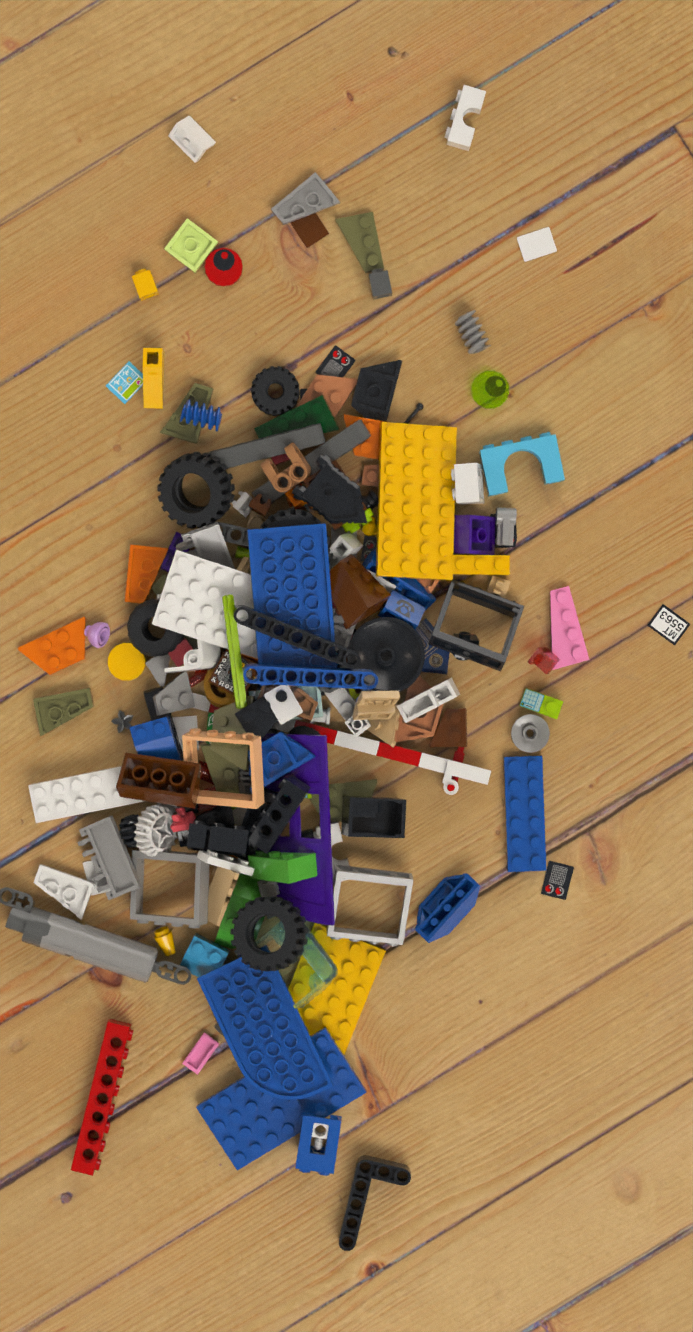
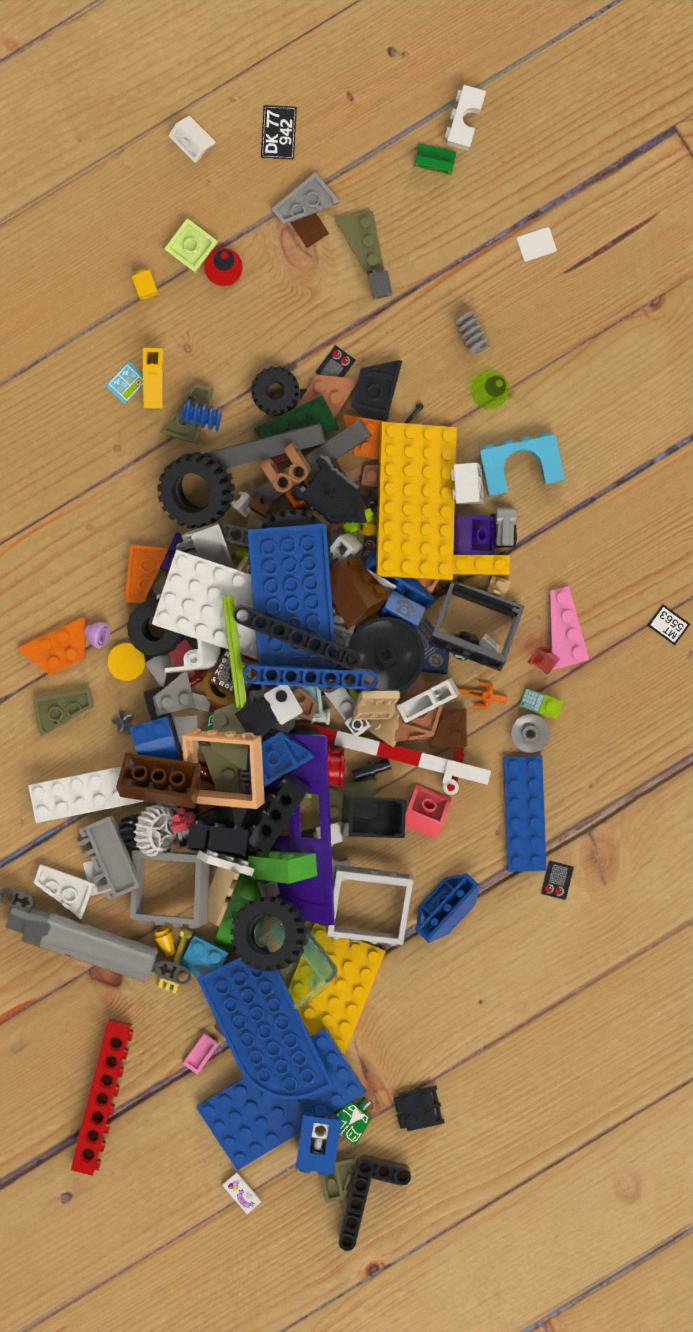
none -> light yellow hinge [158,928,193,994]
none -> white tile [222,1172,262,1214]
none -> black sticker [261,105,297,160]
none -> olive wing [320,1157,355,1203]
none -> red wheel [327,746,345,789]
none -> green torso [328,1096,373,1145]
none -> black pin [351,758,392,782]
none -> black plate [394,1085,445,1131]
none -> coral slope [405,784,452,839]
none -> green panel [414,144,456,175]
none -> orange piece [457,681,507,709]
none -> white tile [479,634,500,652]

